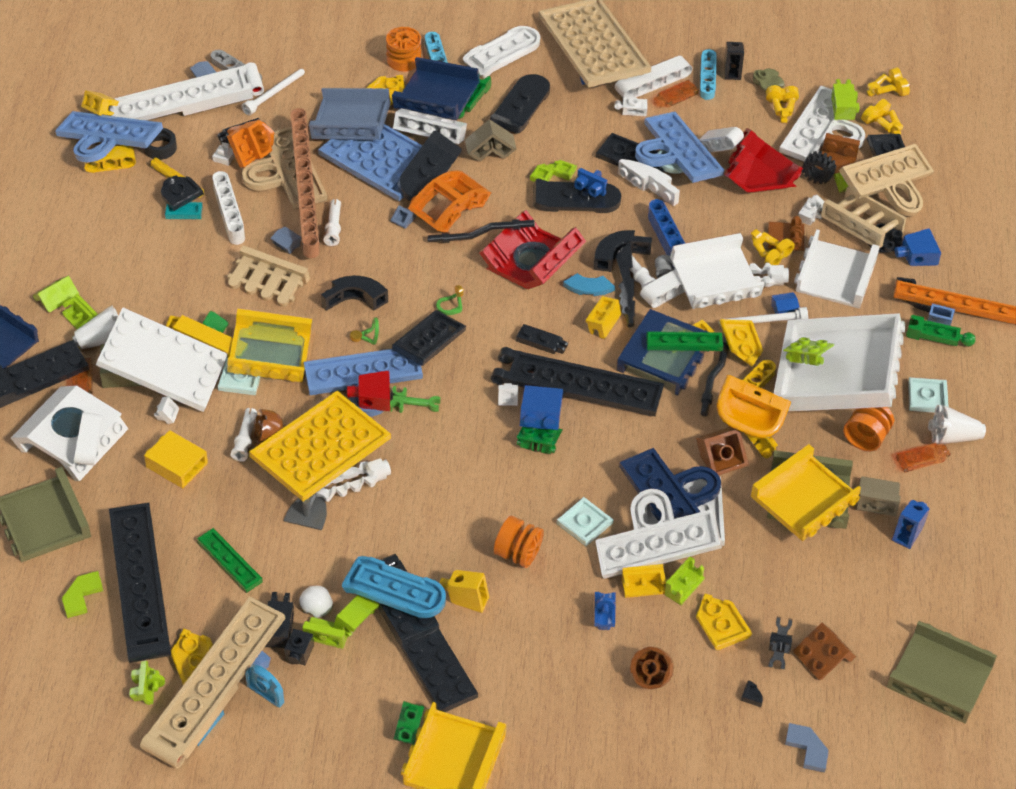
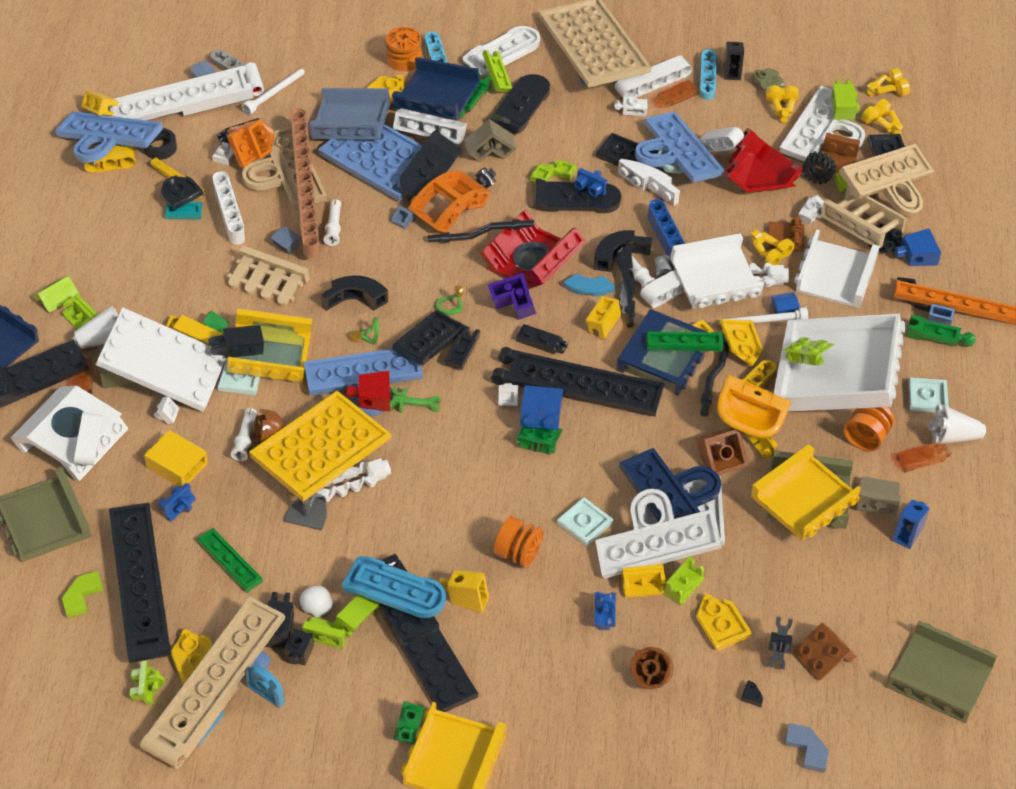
none -> blue hips [158,483,196,521]
none -> black hinge [208,325,264,358]
none -> black hinge [445,326,481,370]
none -> black gear [475,167,496,189]
none -> lime hinge [482,50,512,92]
none -> dark purple brick [488,273,536,319]

